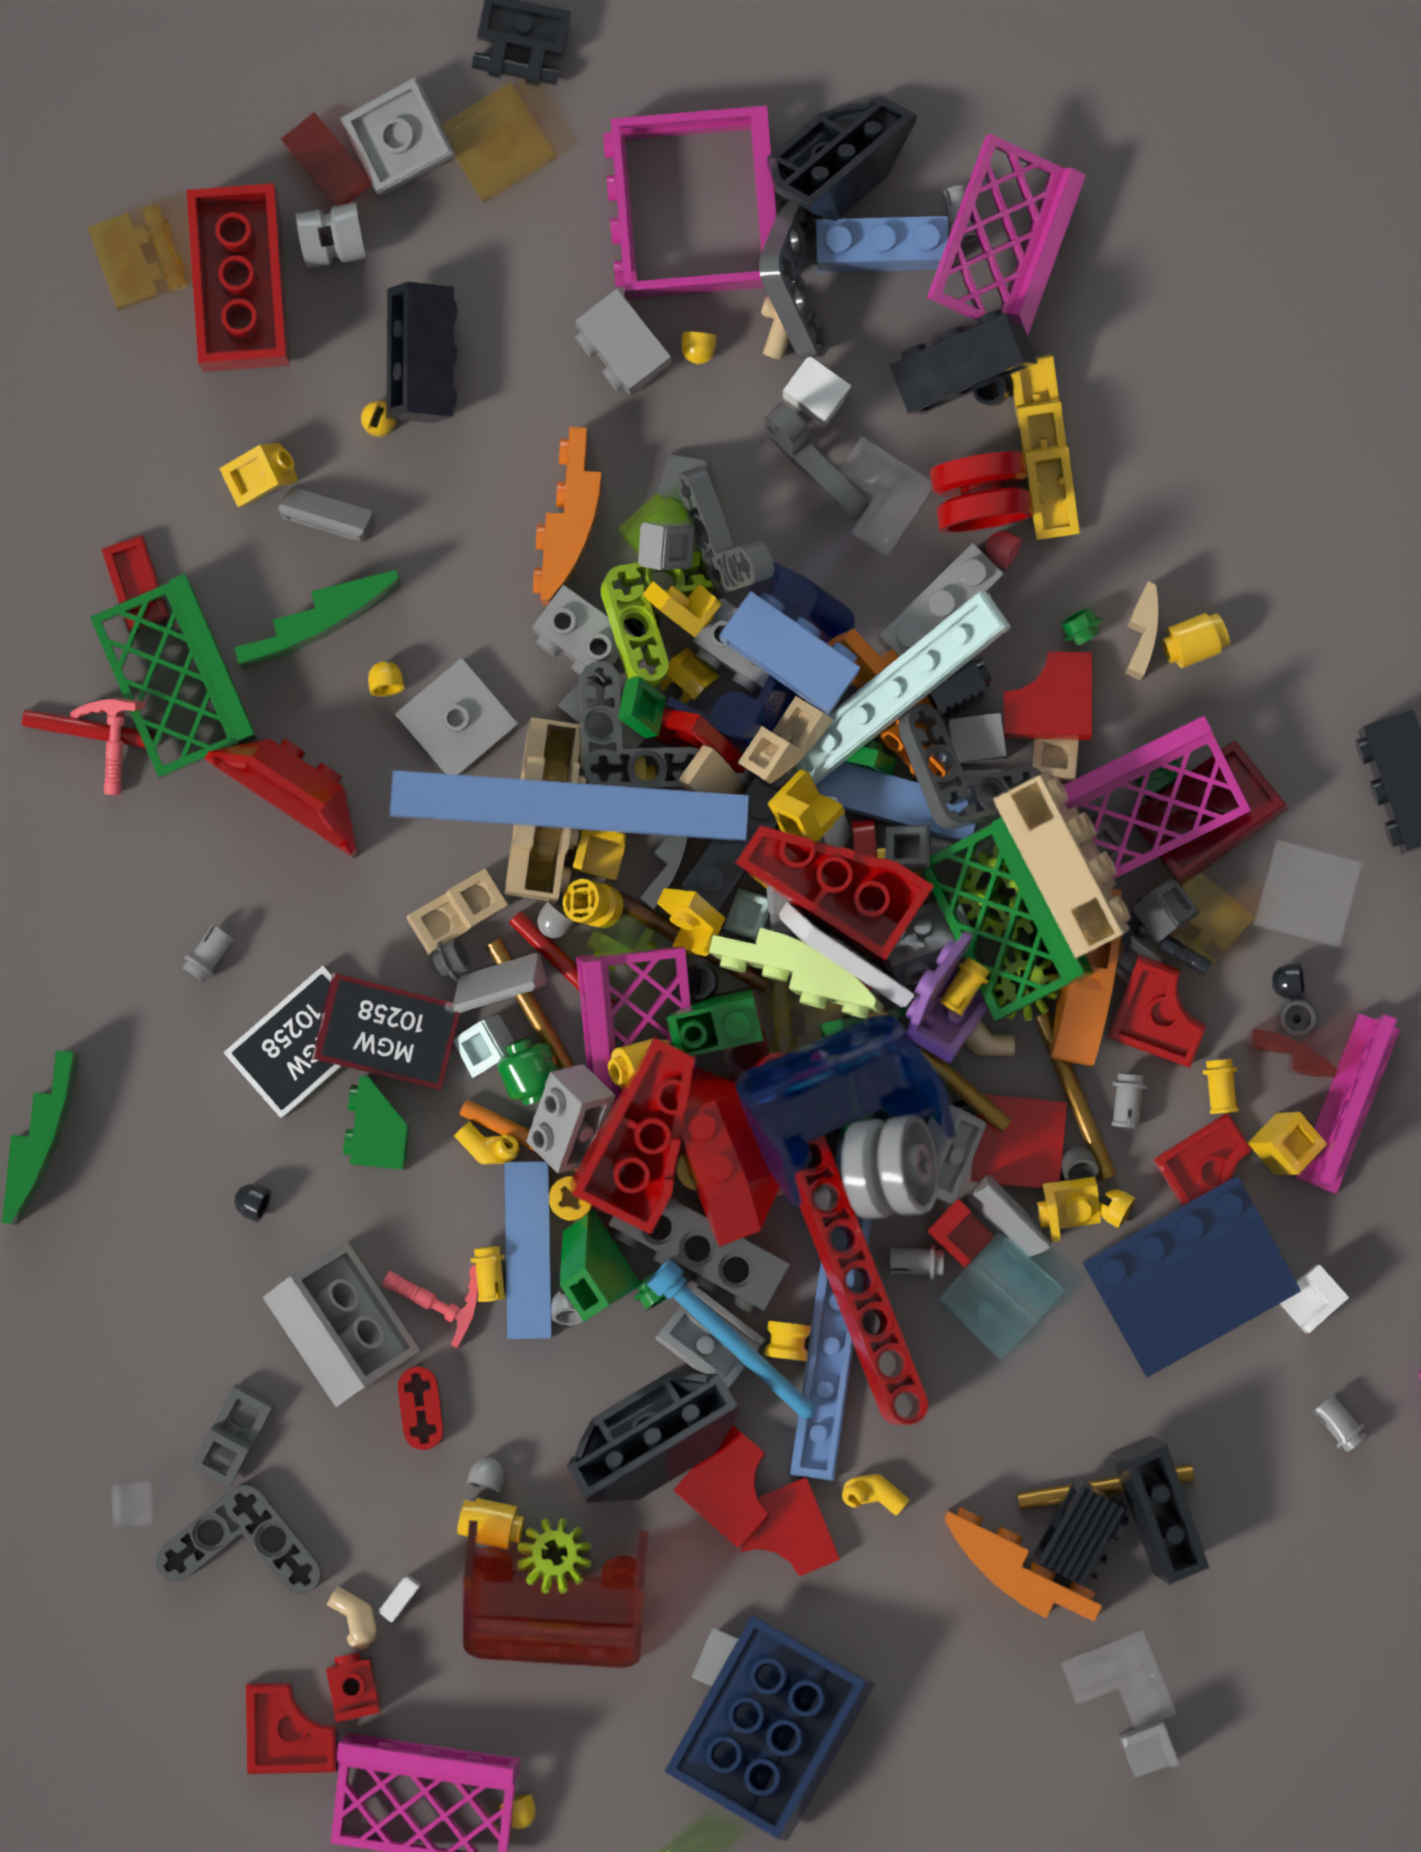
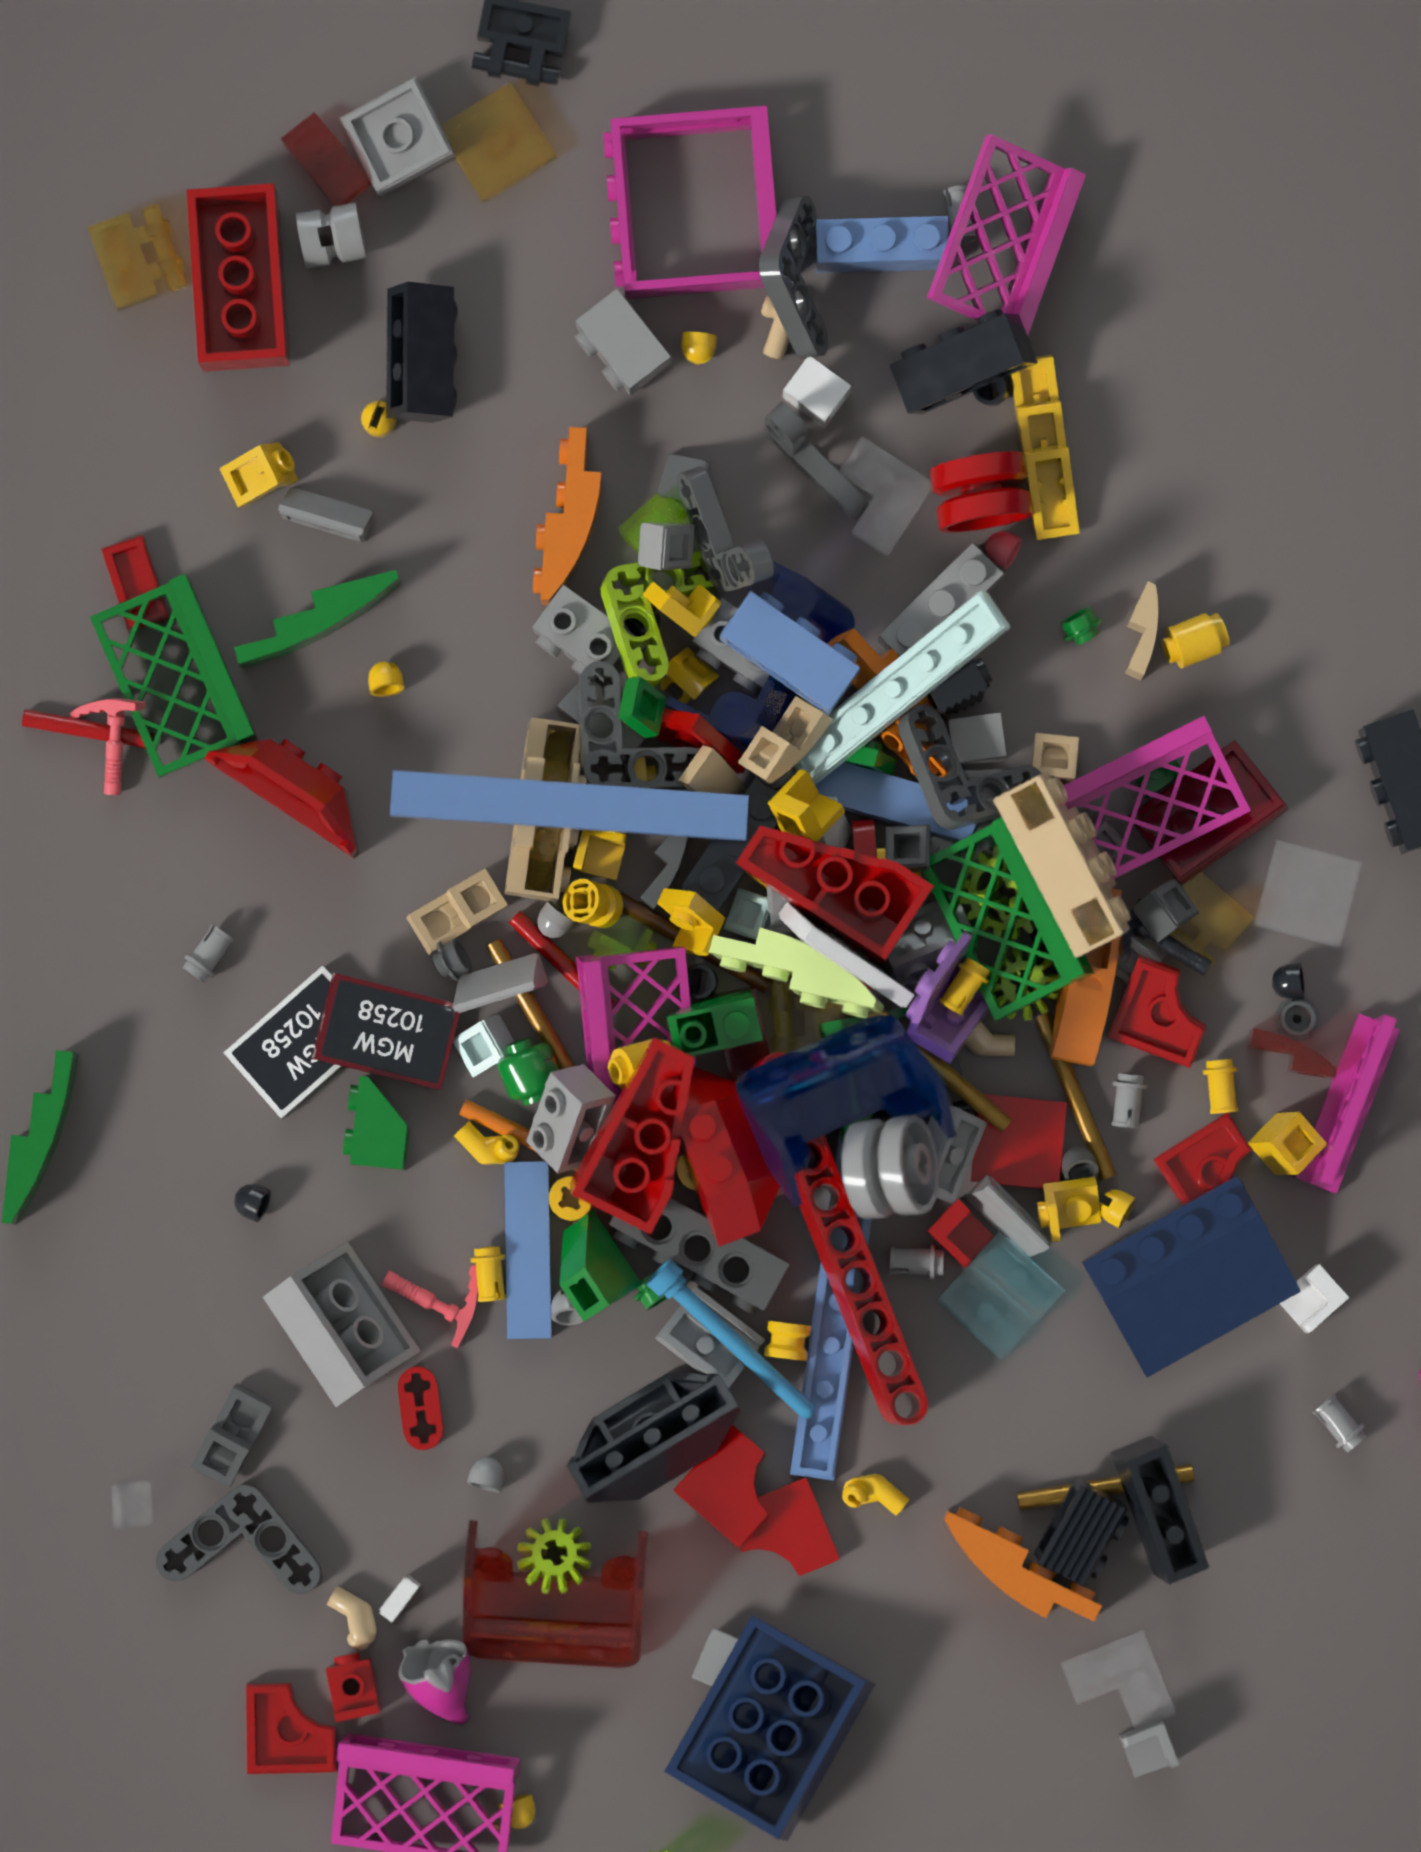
light grey plate [395,657,519,775] -> none
yellow brick [457,1498,525,1550] -> none
black wedge [767,96,917,221] -> none
red tile [1003,651,1092,740] -> none
none -> hat [399,1639,472,1724]

